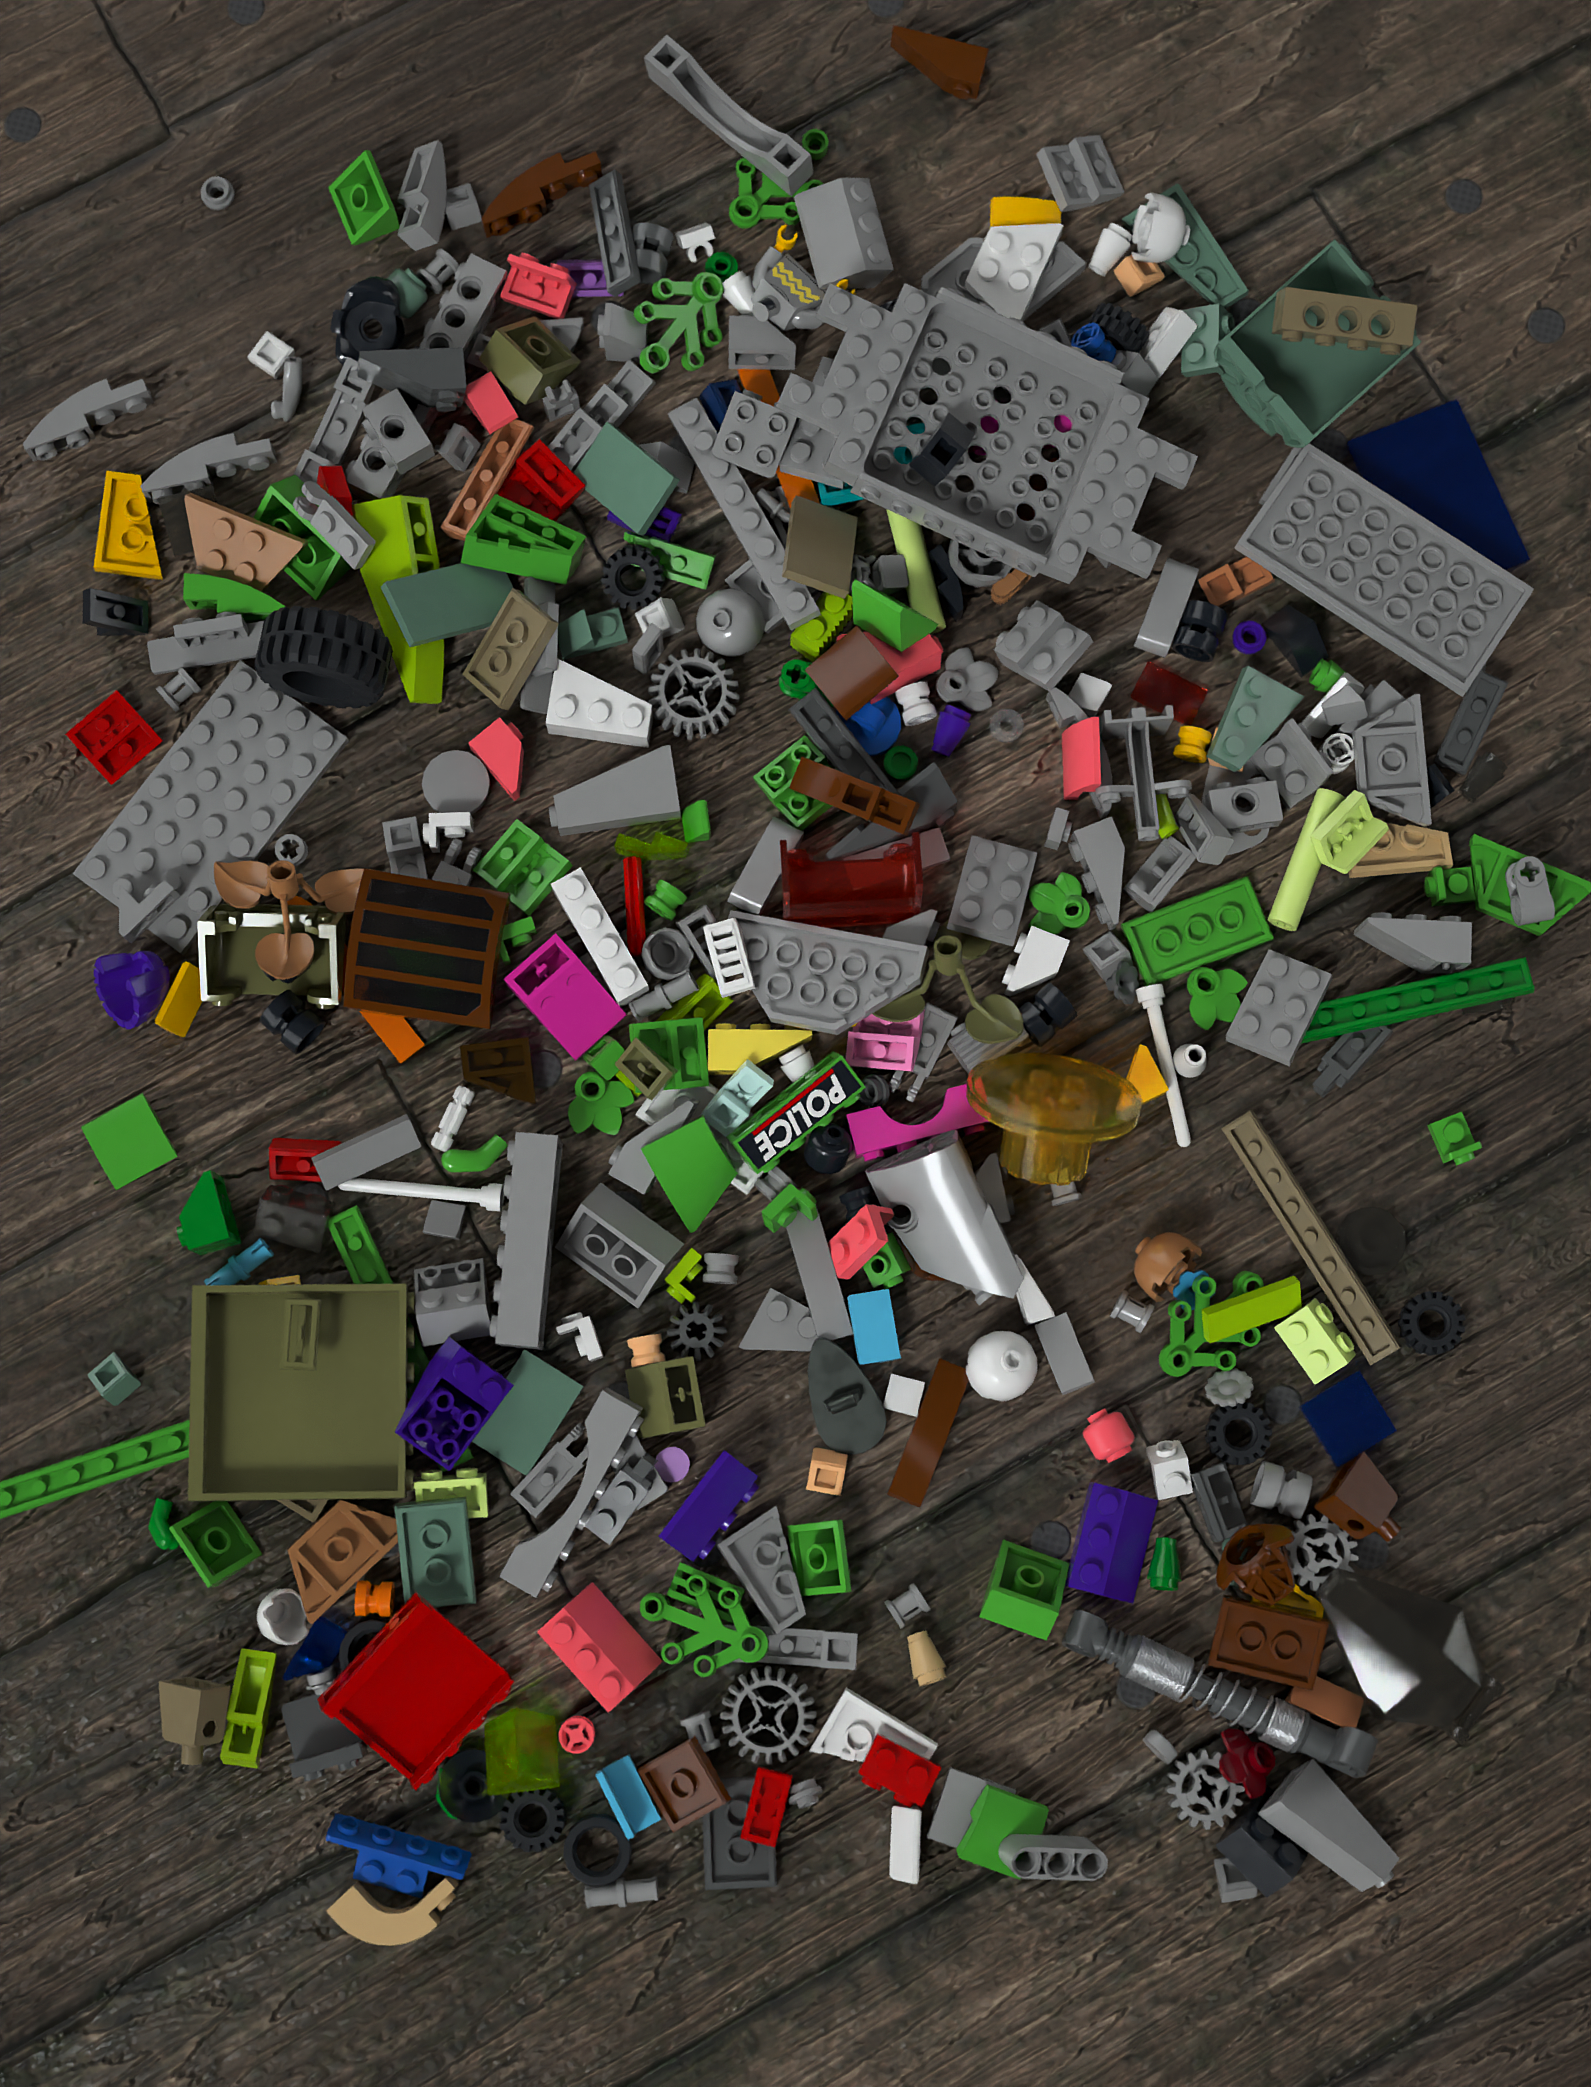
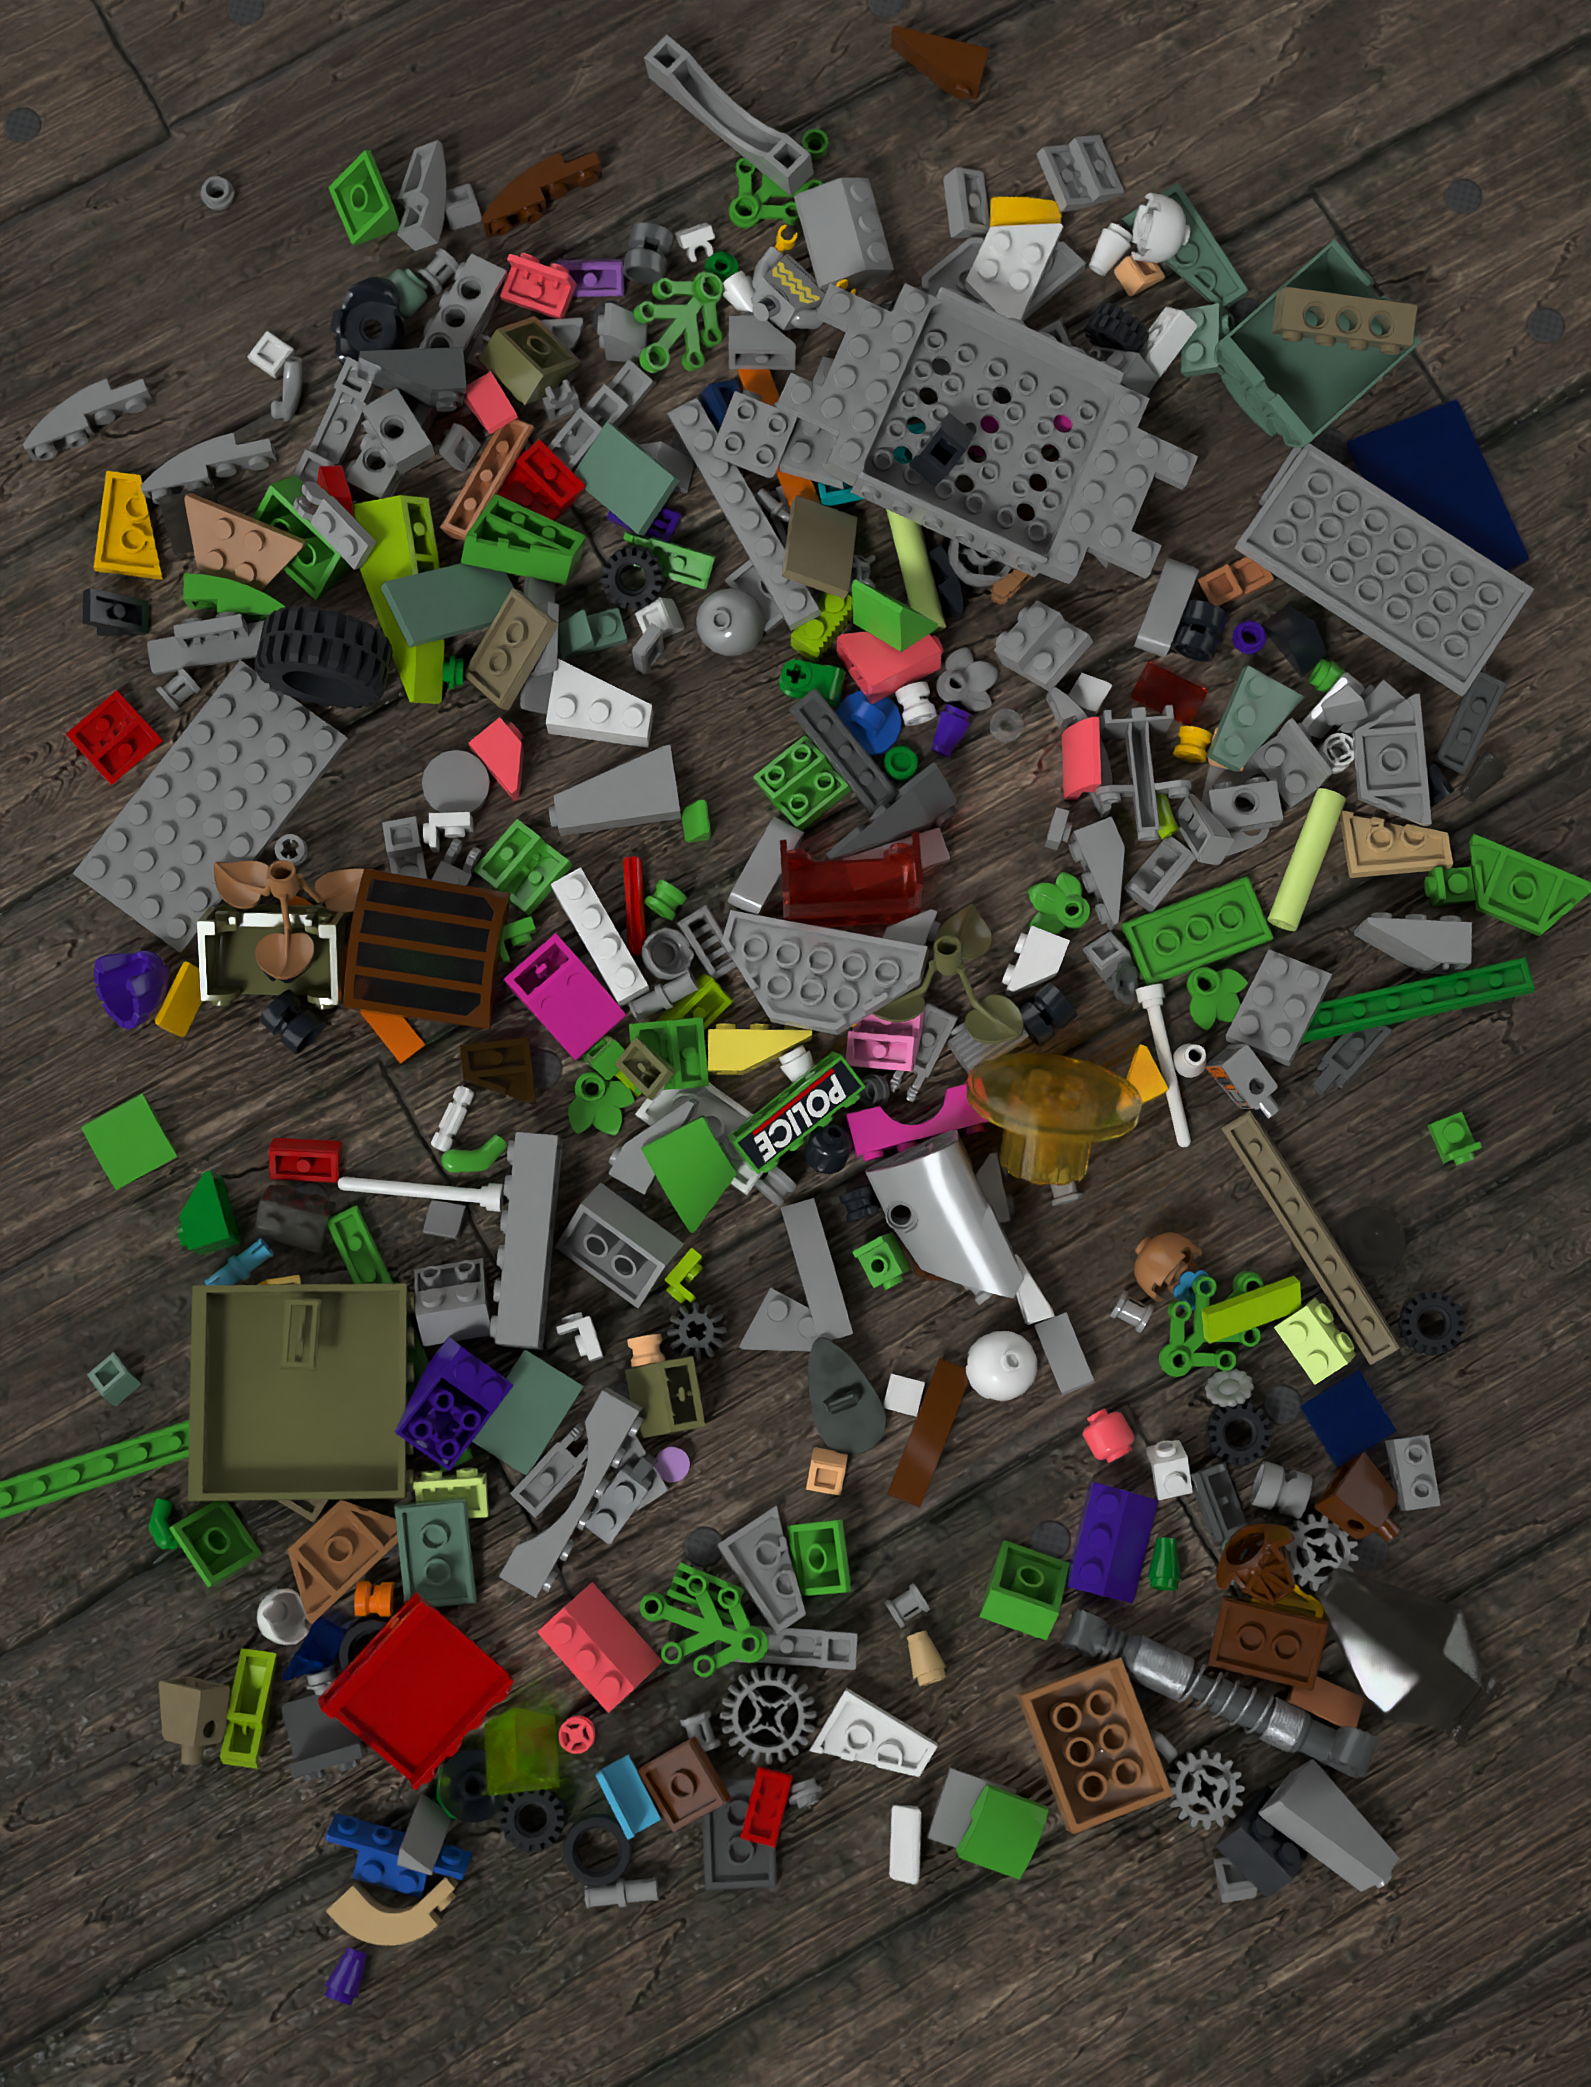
light grey slope [119,880,181,944] -> none
light grey tile [311,1114,421,1191] -> none
dark grey tile [589,169,641,297] -> none
clear neon green slope [614,832,689,860] -> none
light grey gear [648,648,739,740] -> none
dark purple slope [658,1450,760,1561] -> none
light aqua slope [701,1059,774,1137] -> none
white slope [703,918,755,998] -> none
light grey wheel [703,1253,739,1284] -> none
bright green bracket [761,1183,818,1233] -> none
reddish brown slope [789,757,920,836] -> none
reddish brown slope [805,626,899,720] -> none
coral bracket [827,1204,894,1280] -> none
medium azure panel [847,1289,901,1365] -> none
red bracket [858,1733,941,1808] -> none
light grey slope [870,555,909,595] -> none
light grey plate [947,835,1037,946] -> none
light grey beam [998,1834,1108,1881] -> none
blue wheel [1071,323,1116,363] -> none
dark red plate [1219,1728,1275,1798] -> none
yellowish green bracket [1310,790,1389,874] -> none
light grey piece [1505,856,1555,926] -> none
none -> dark purple cone [325,1947,367,2006]
none -> light grey slope [397,1794,452,1875]
none -> green plate [442,655,464,689]
none -> light grey slope [943,167,990,238]
none -> medium nougat slope [1016,1657,1173,1834]
none -> light grey torso [1205,1044,1280,1121]
none -> light grey brick [1385,1435,1441,1511]

